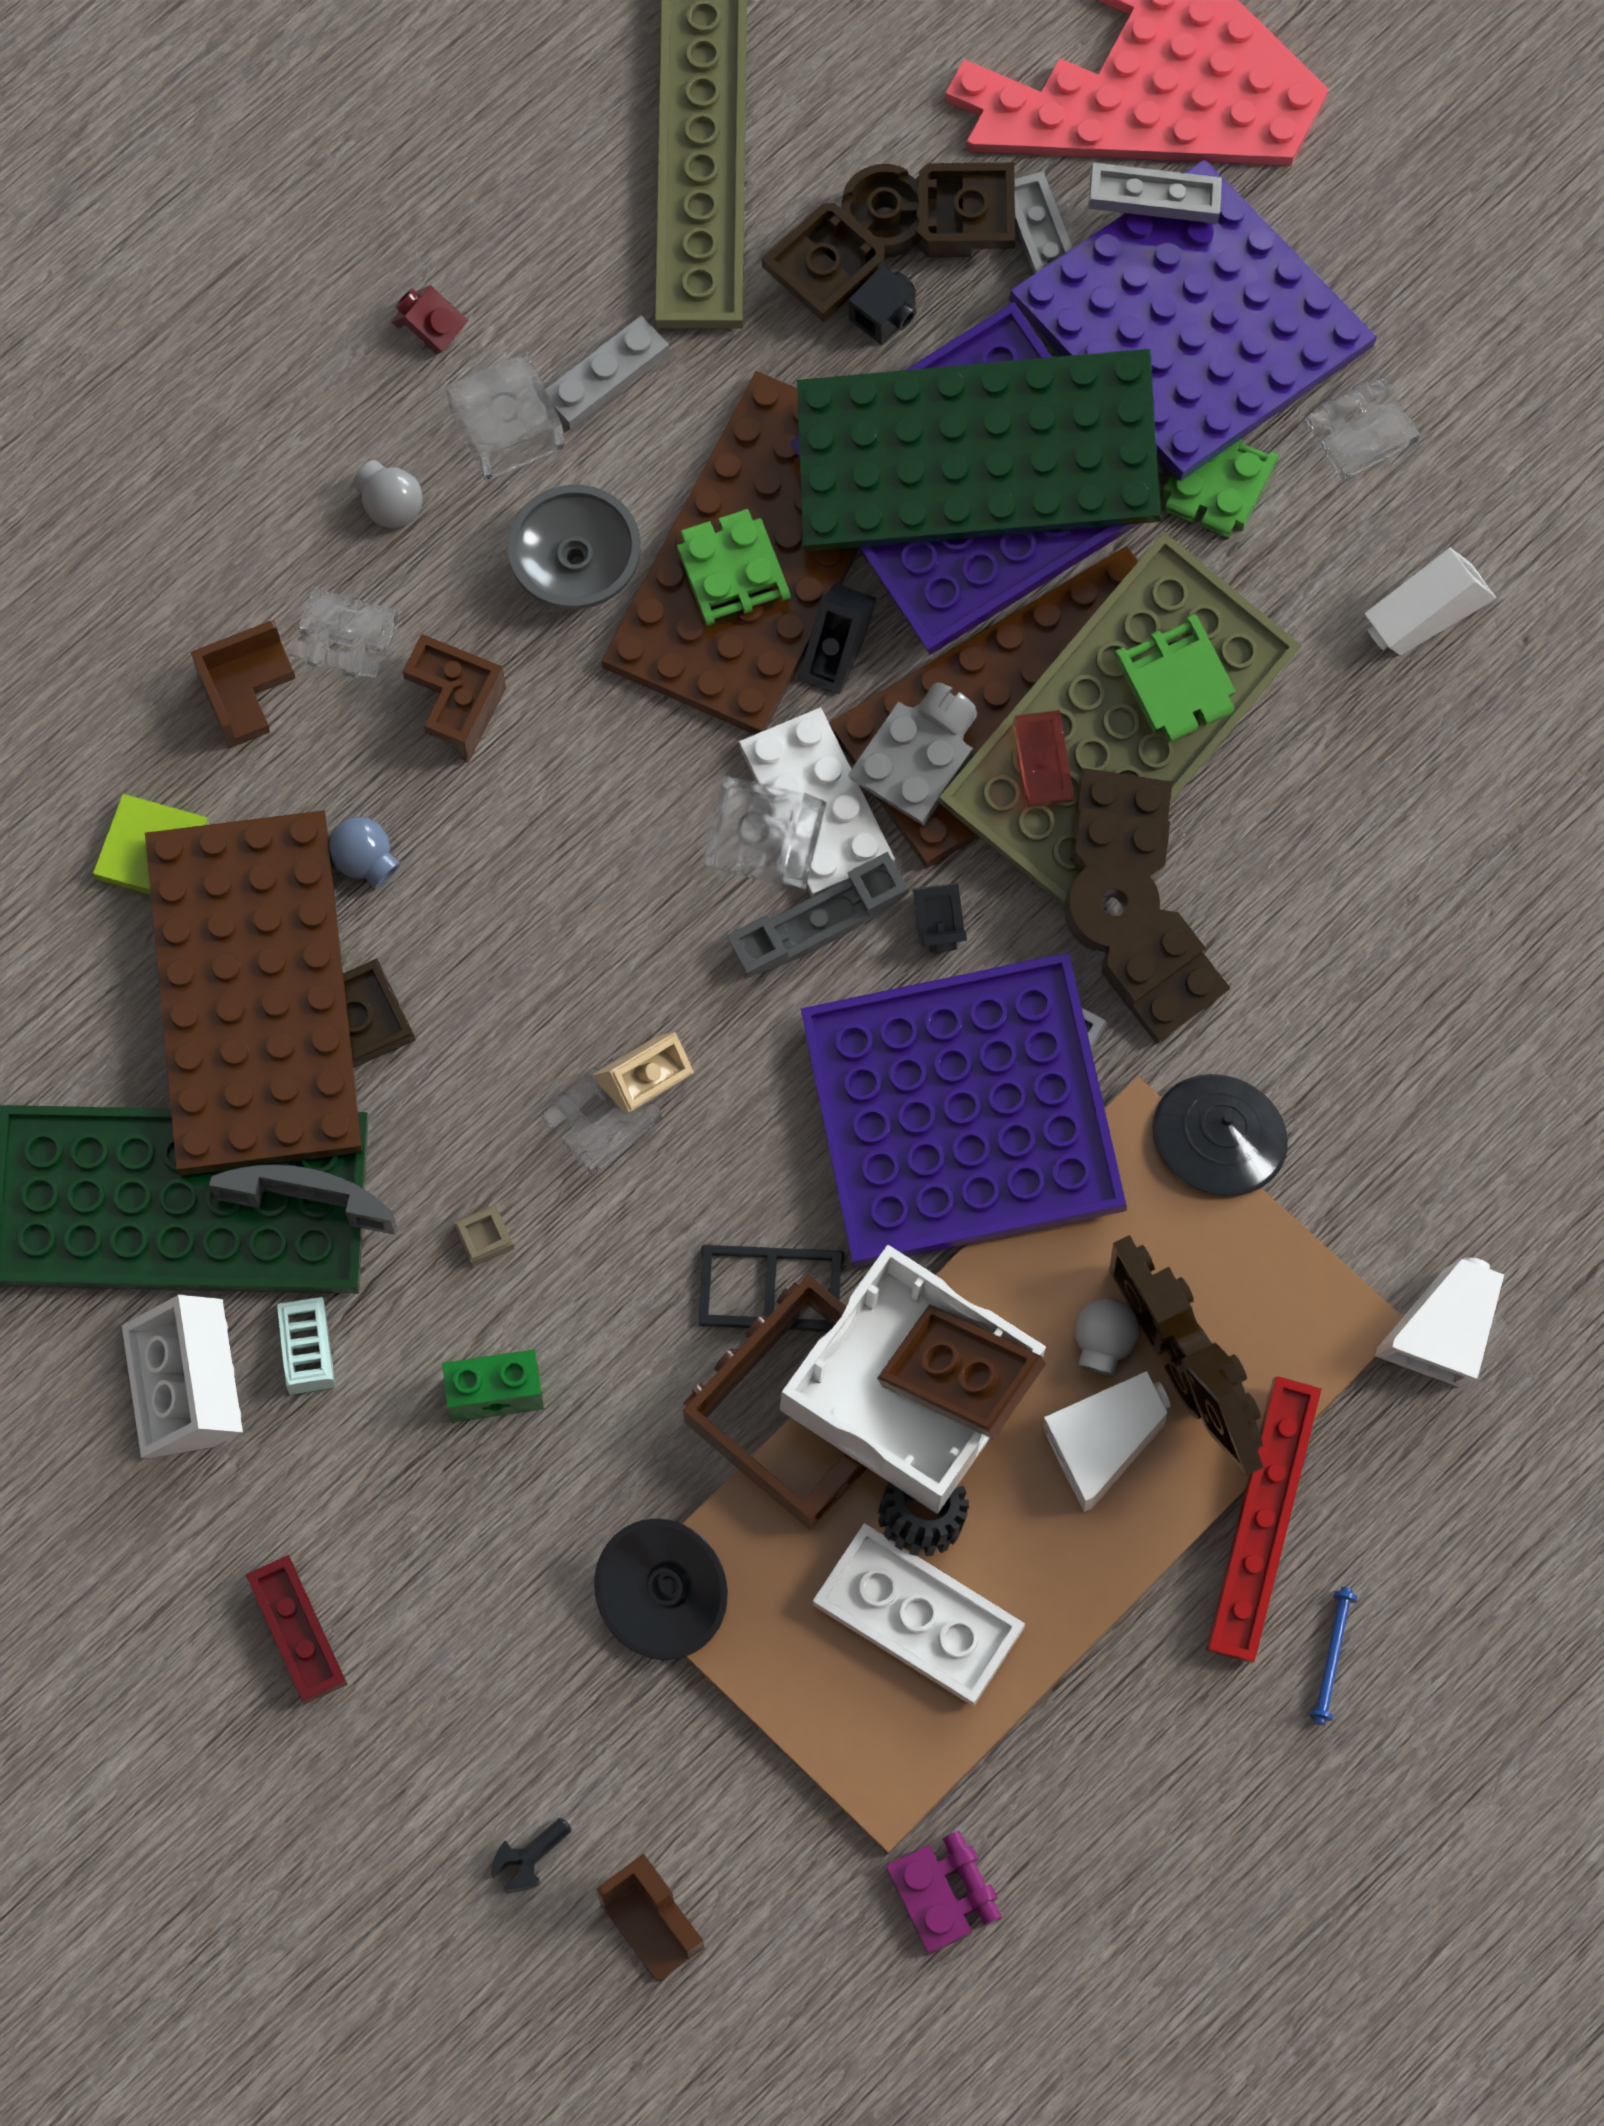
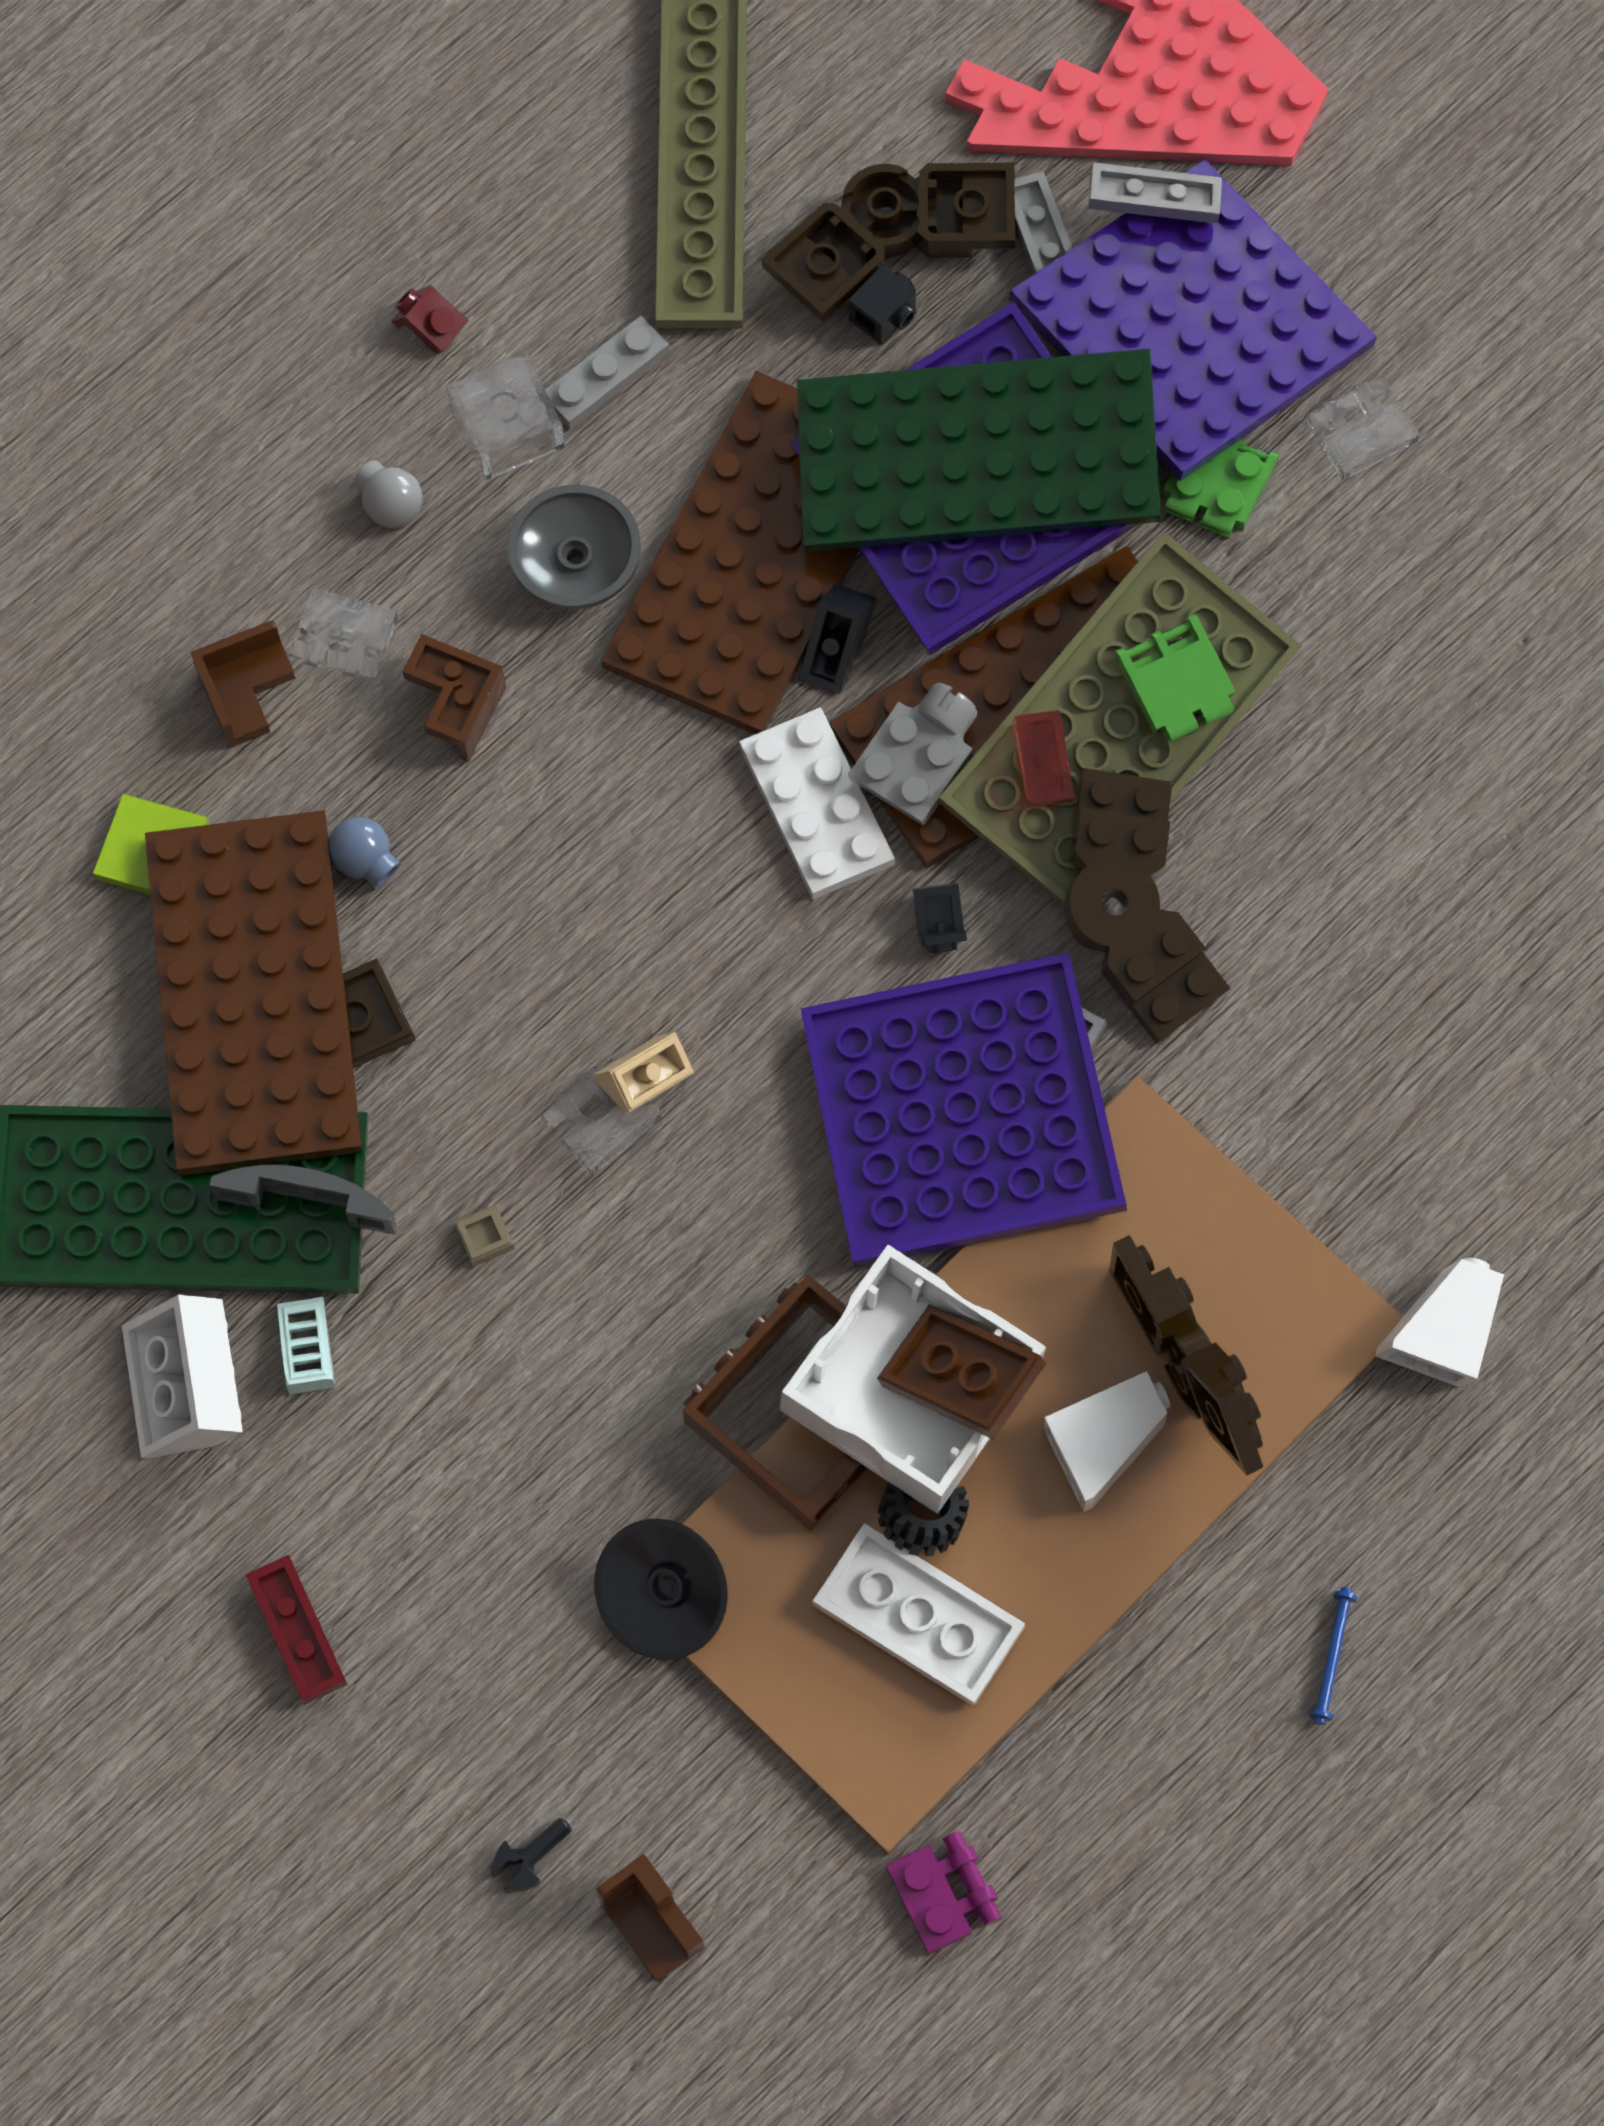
green brick [442,1349,544,1423] -> none
bright green plate [677,509,791,626] -> none
black window [699,1245,844,1332] -> none
clear brick [703,776,827,890] -> none
dark grey slope [727,852,909,976] -> none
light grey piece [1075,1298,1140,1377] -> none
black hat [1153,1074,1288,1196] -> none
red plate [1206,1376,1322,1664] -> none
white slope [1364,547,1496,655] -> none

